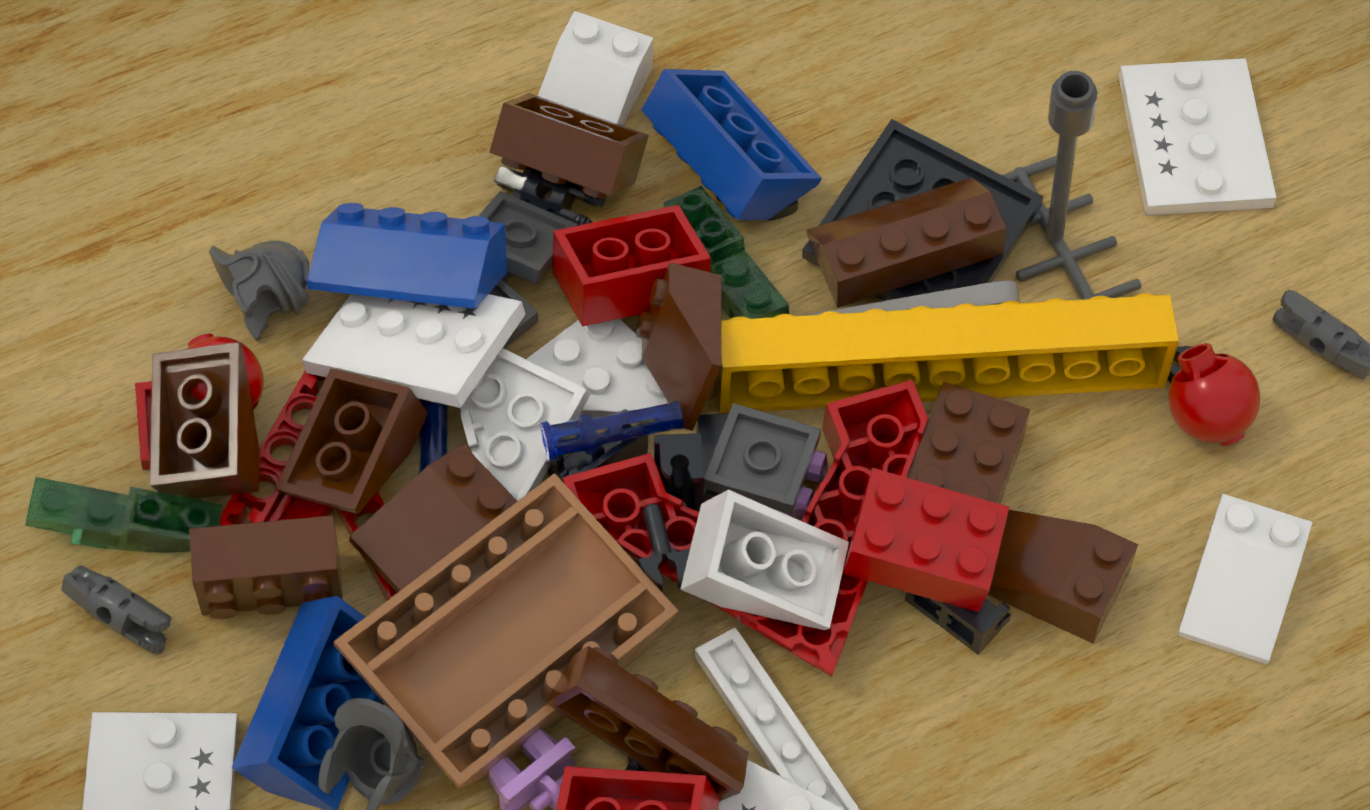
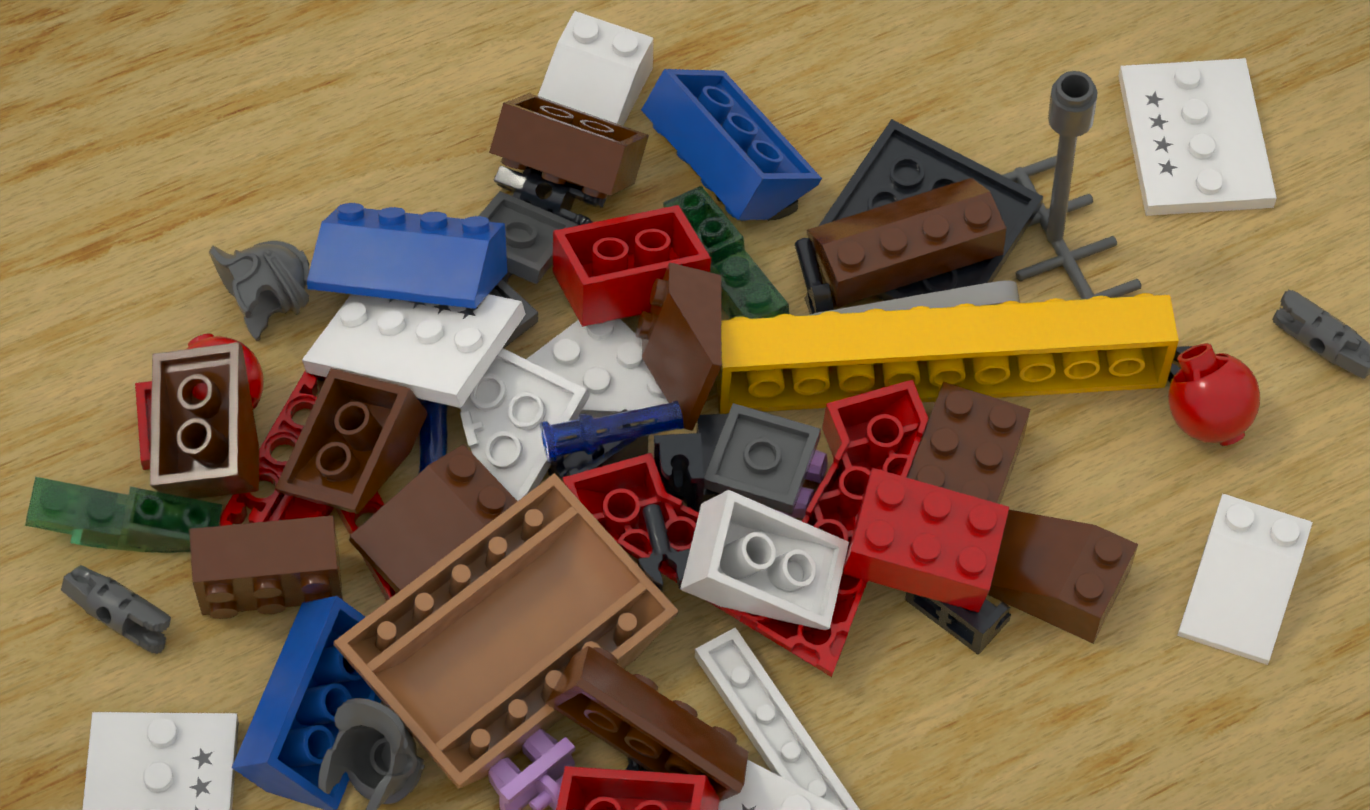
none -> black bar [794,238,834,314]

